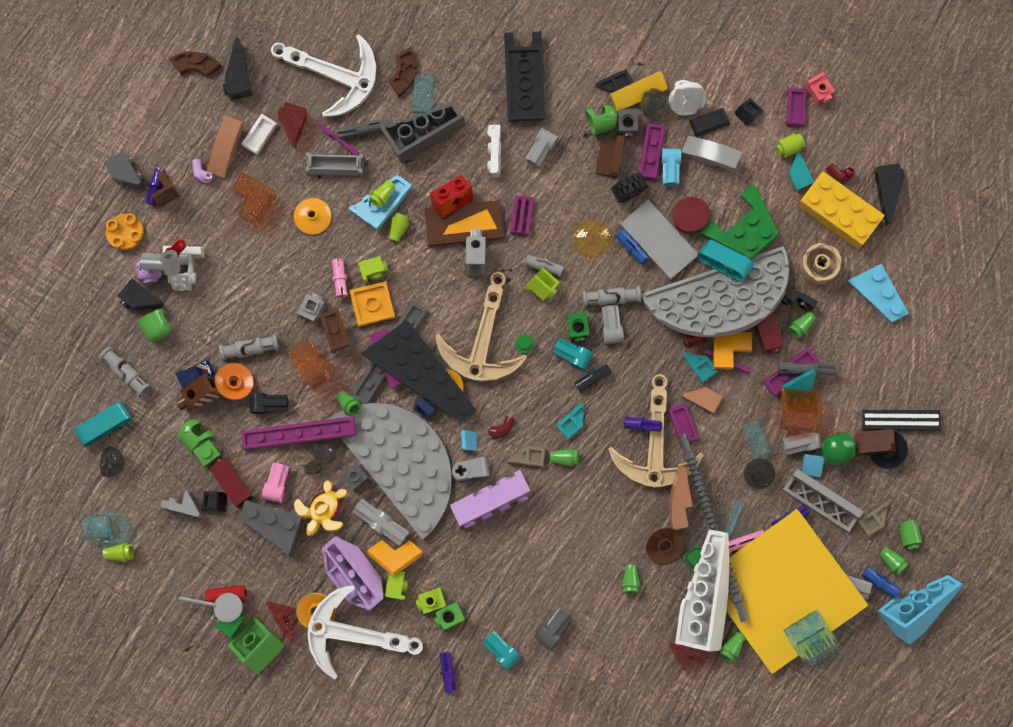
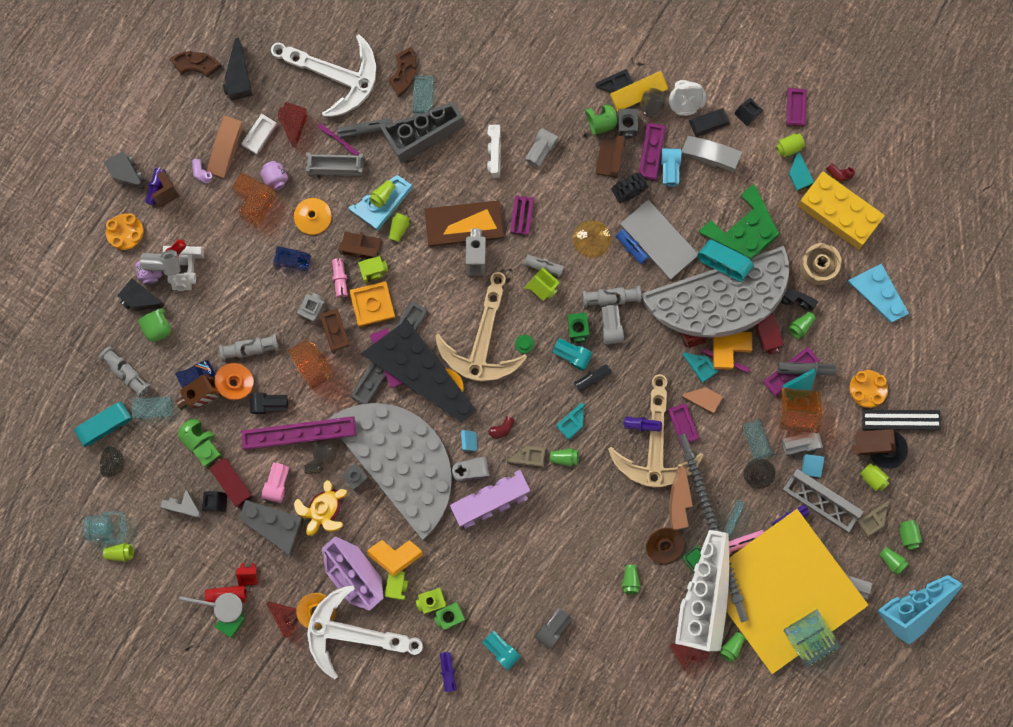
bright green slope [228,616,285,675] -> none
bright green cone [336,391,361,416] -> none
light grey piece [353,499,409,546] -> none
dark blue plate [413,397,435,421] -> none
red brick [430,175,473,219] -> none
black hinge [504,31,545,122] -> none
dark red tile [672,197,710,234] -> none
coral brick [805,72,835,105] -> none
green helmet [821,432,856,466] -> none
blue pin [861,566,901,599] -> none
black slope [874,163,905,226] -> none
none -> clear light blue tile [132,397,172,419]
none -> red tile [236,563,259,585]
none -> lavender head [260,161,288,190]
none -> clear blue leg [273,246,311,271]
none -> reddish brown panel [338,232,381,259]
none -> light orange dish [849,370,888,408]
none -> lime brick [860,463,889,491]

